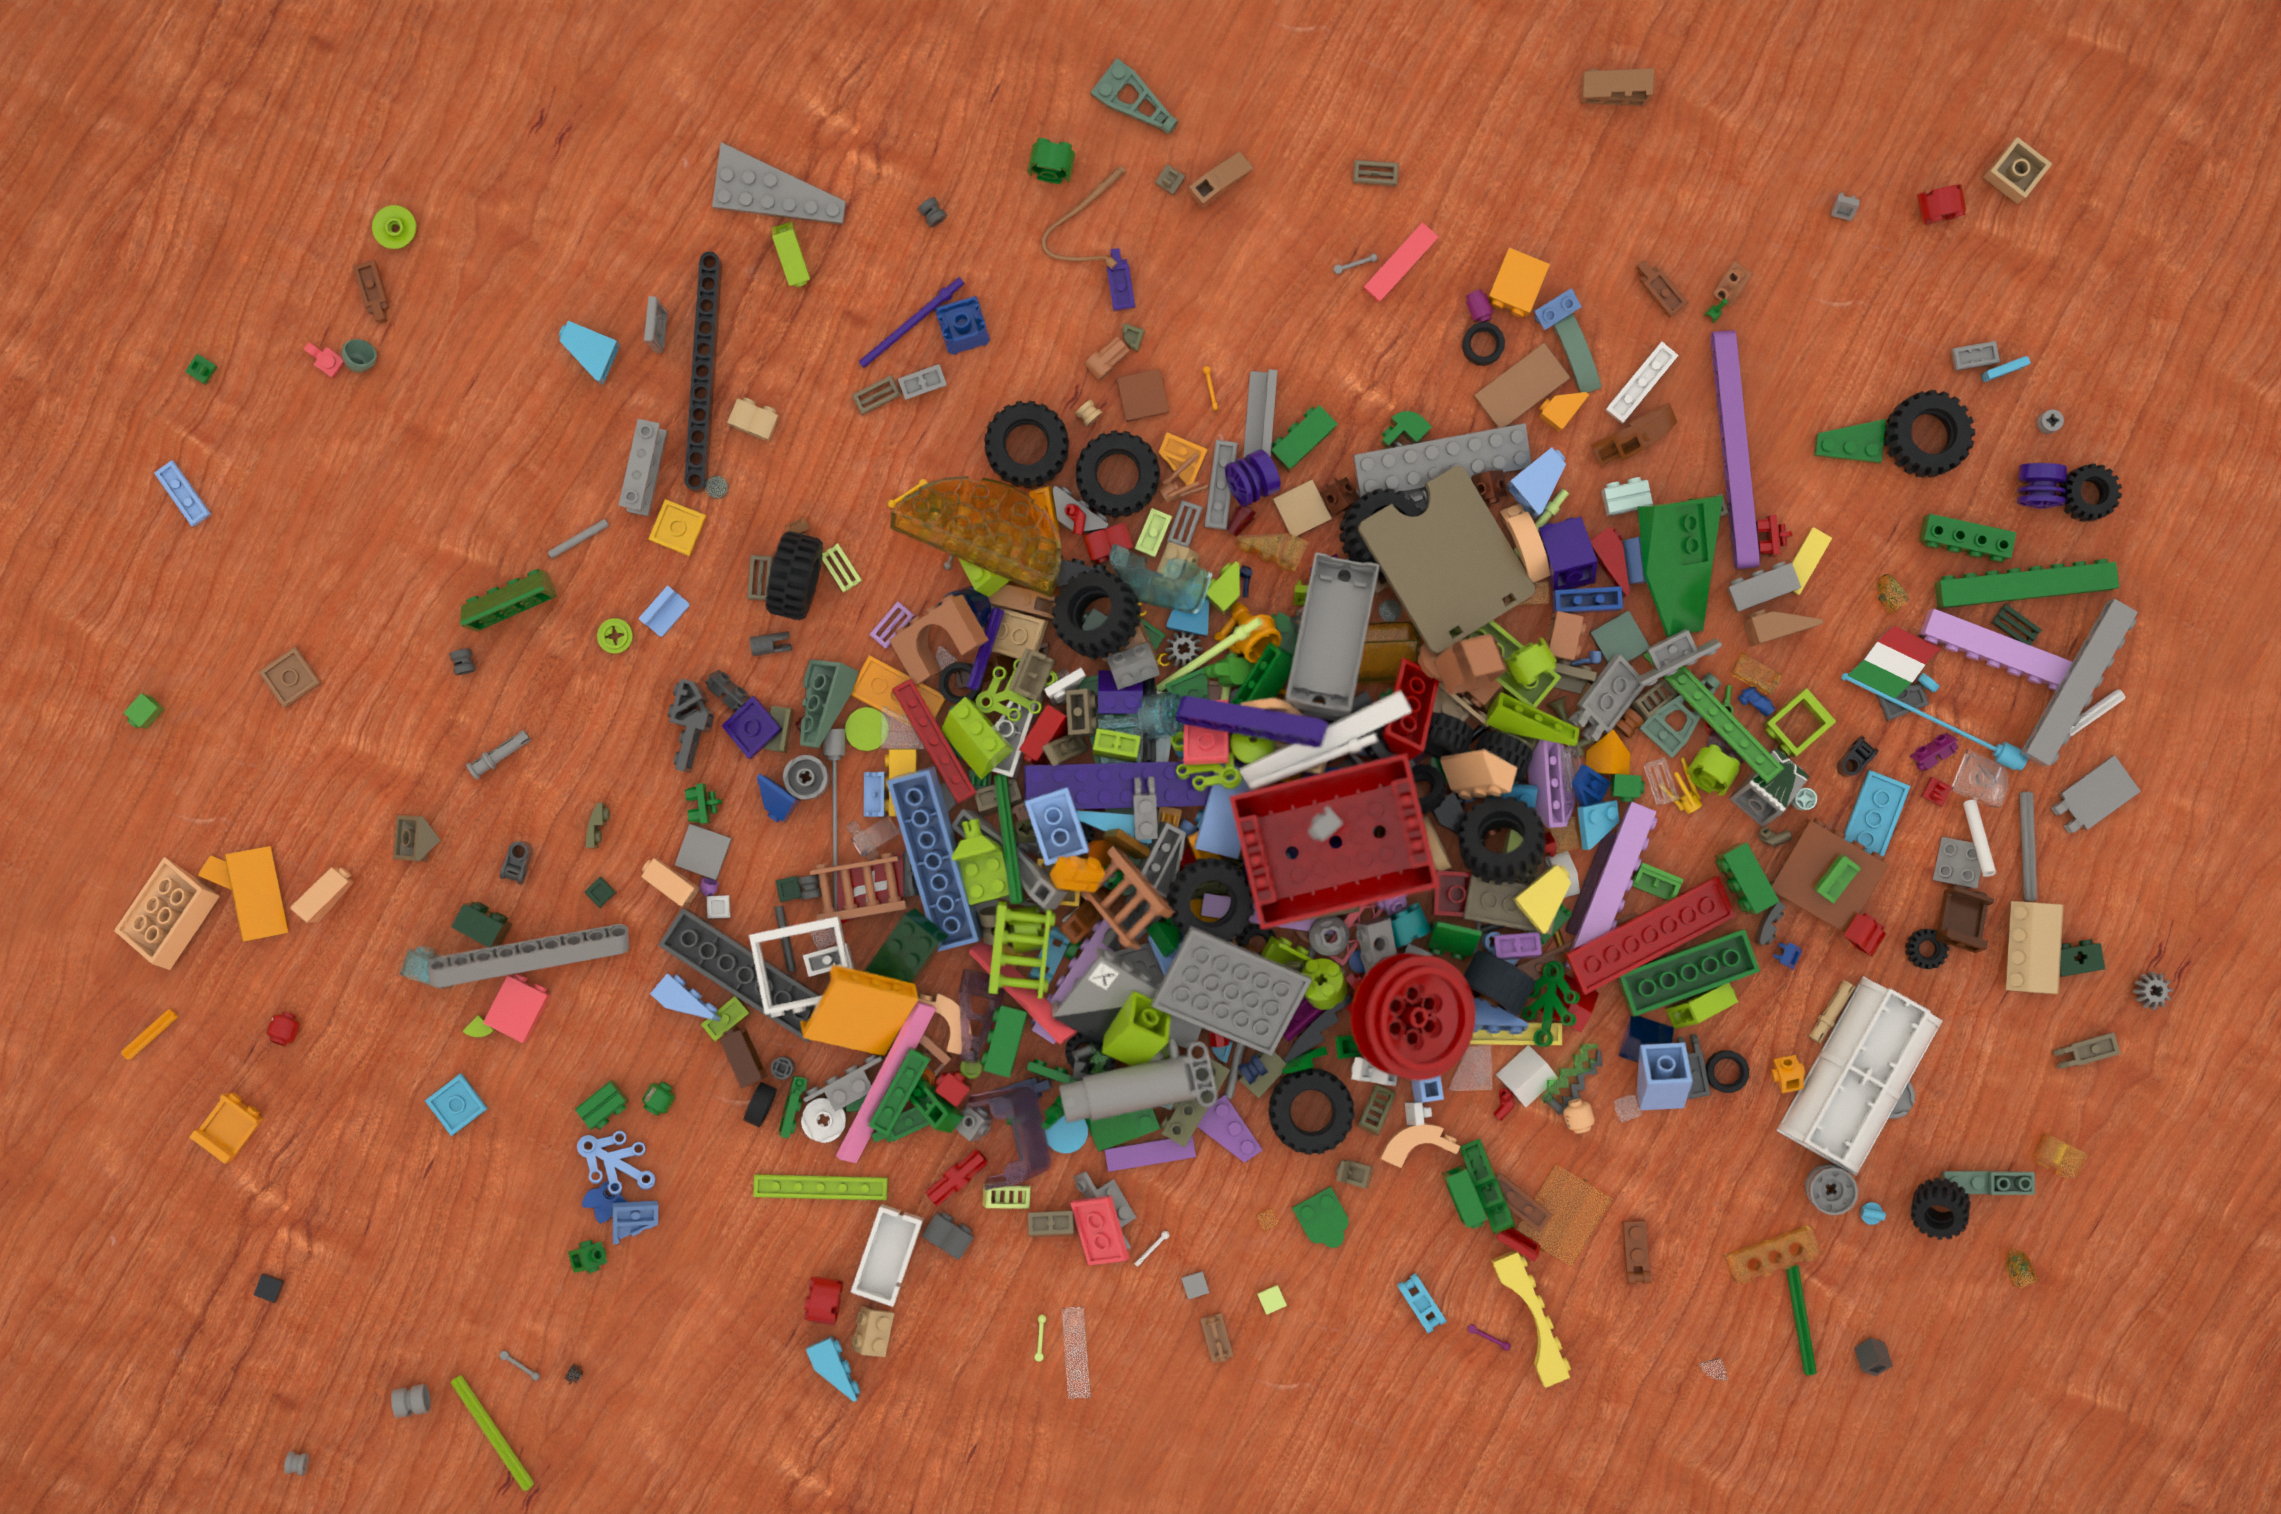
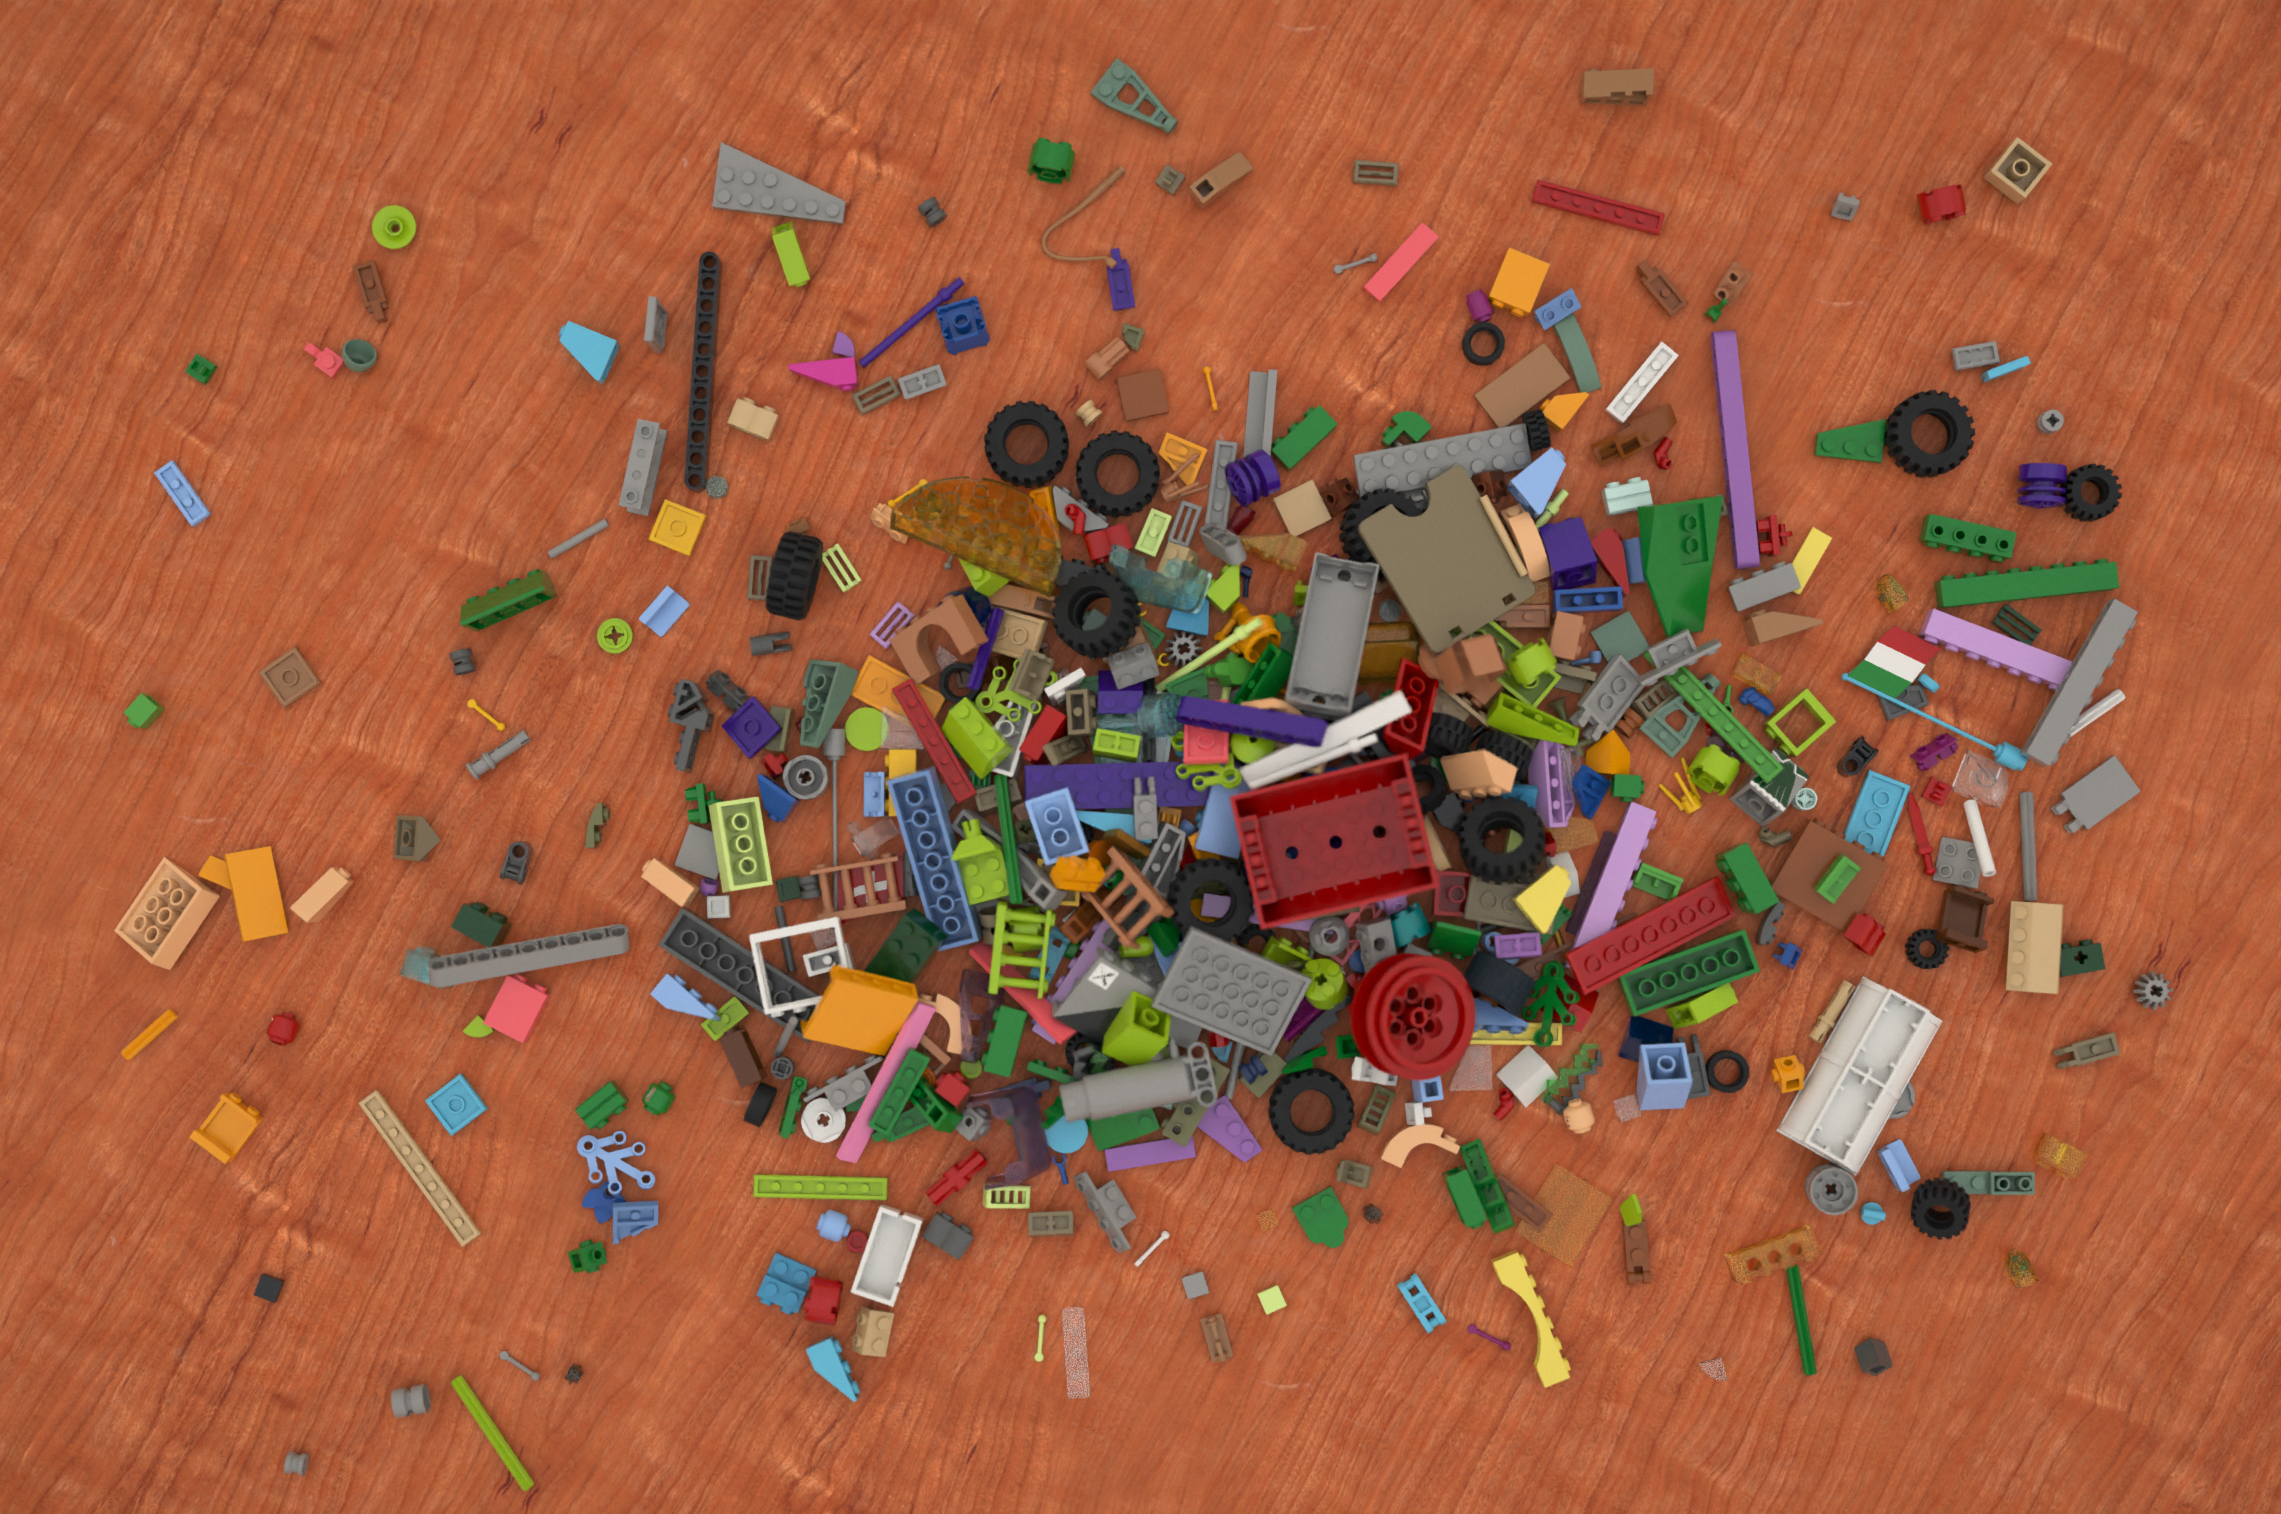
dark green tile [584,877,617,908] -> none
coral tile [1070,1195,1130,1266] -> none
light grey brick [1308,806,1344,842] -> none
red tile [1496,1228,1541,1262] -> none
medium azure wing [1577,800,1620,850] -> none
clear tile [1643,757,1680,807] -> none
none -> tan tile [358,1090,482,1247]
none -> yellow hinge [467,699,505,731]
none -> yellowish green brick [708,796,773,893]
none -> dark azure plate [757,1252,817,1315]
none -> red tile [761,753,788,780]
none -> light grey bar [773,1017,798,1057]
none -> dark pink slope [788,357,859,392]
none -> light blue head [816,1209,851,1242]
none -> medium lavender tile [832,331,855,358]
none -> red tile [846,1230,869,1253]
none -> light nougat hinge [870,503,916,544]
none -> blue hand [1053,1153,1068,1185]
none -> lime cone [1119,935,1154,958]
none -> light grey beam [1199,523,1247,565]
none -> clear smoke plate [1362,1203,1383,1224]
none -> tan bar [1479,495,1528,577]
none -> nougat hinge [1493,605,1550,628]
none -> black tyre [1522,409,1551,452]
none -> red tile [1531,180,1665,236]
none -> lime slope [1620,1193,1642,1226]
none -> red arm [1653,437,1673,470]
none -> light blue panel [1876,1139,1921,1192]
none -> red sword [1908,792,1937,876]

